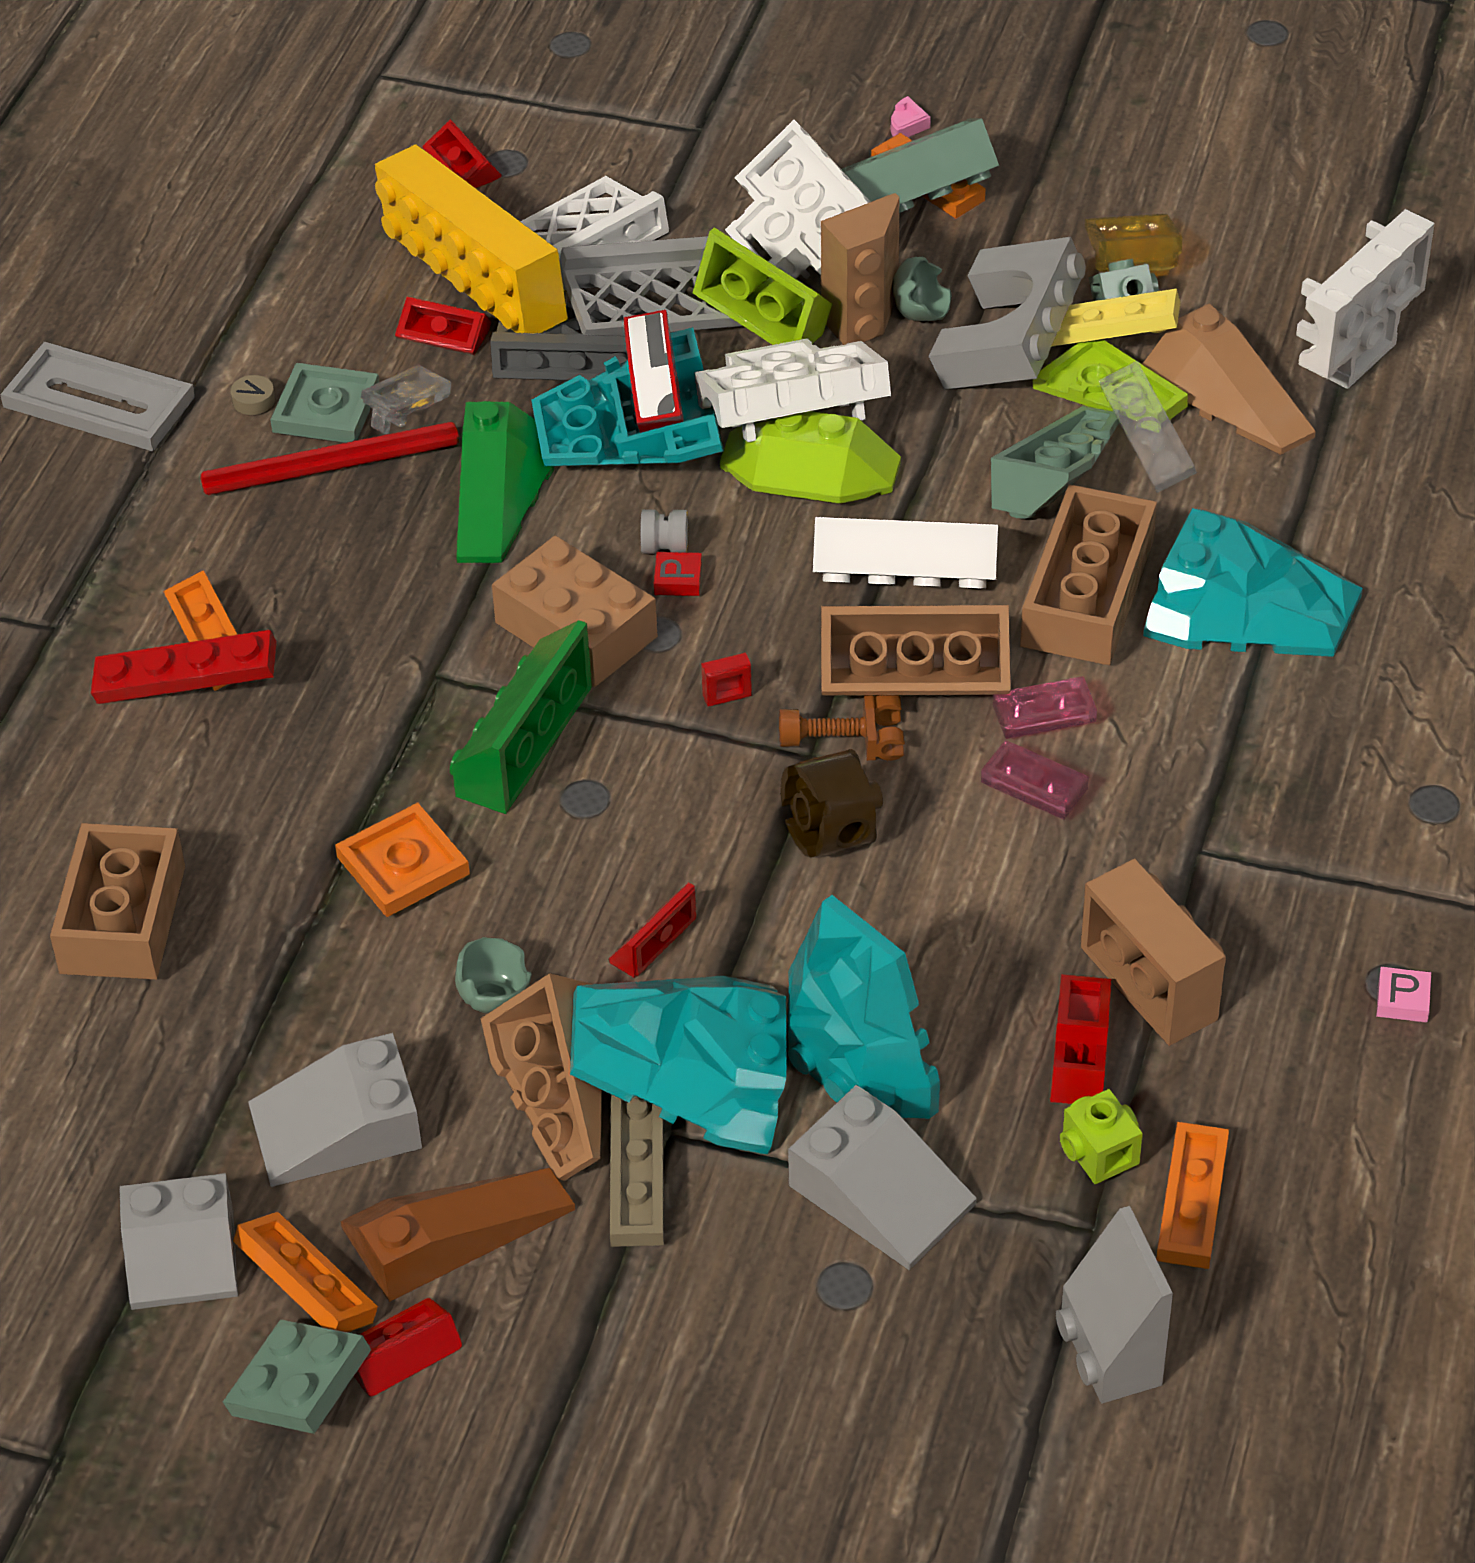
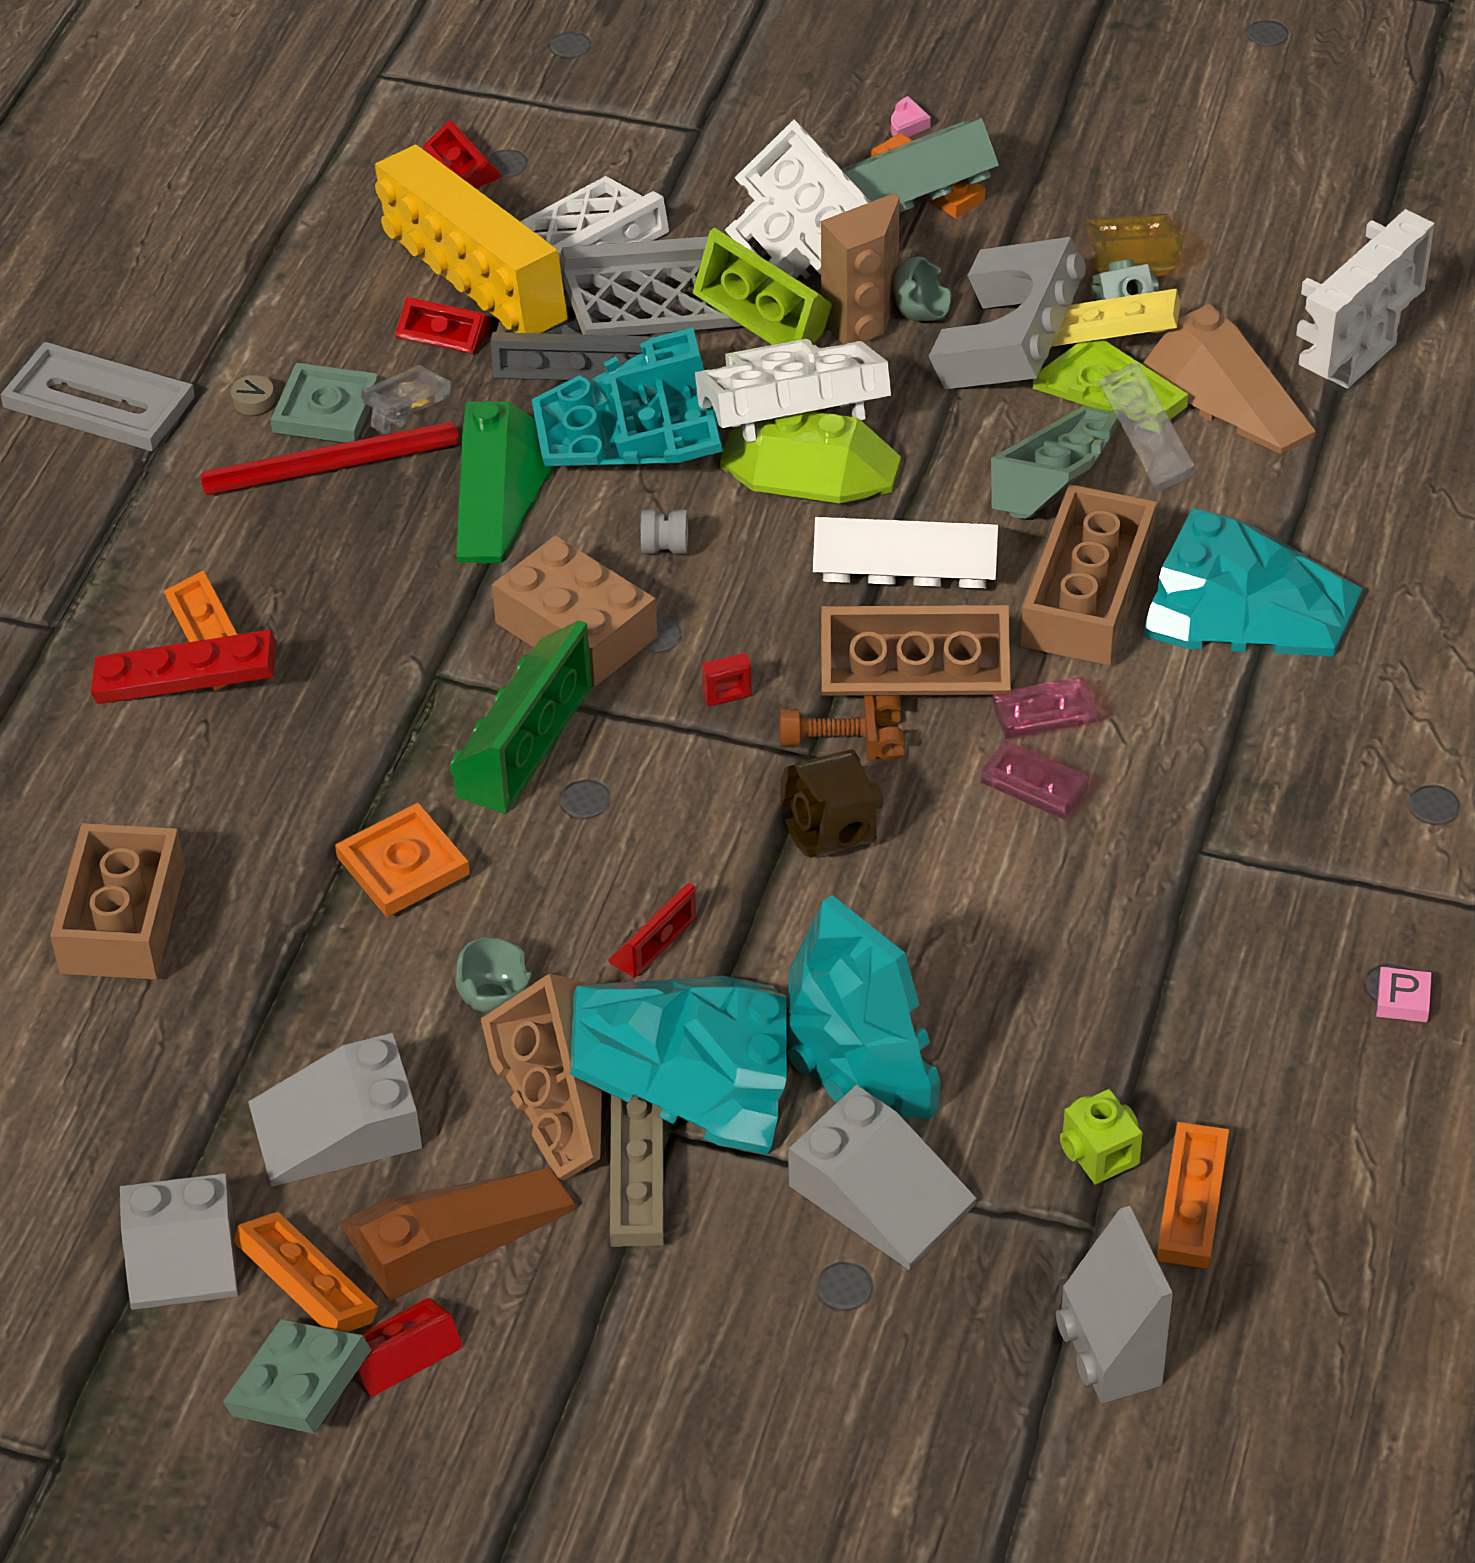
slope [623,310,684,433] -> none
red tile [654,552,702,596] -> none
red slope [1050,974,1111,1104] -> none
medium nougat brick [1081,858,1226,1046] -> none

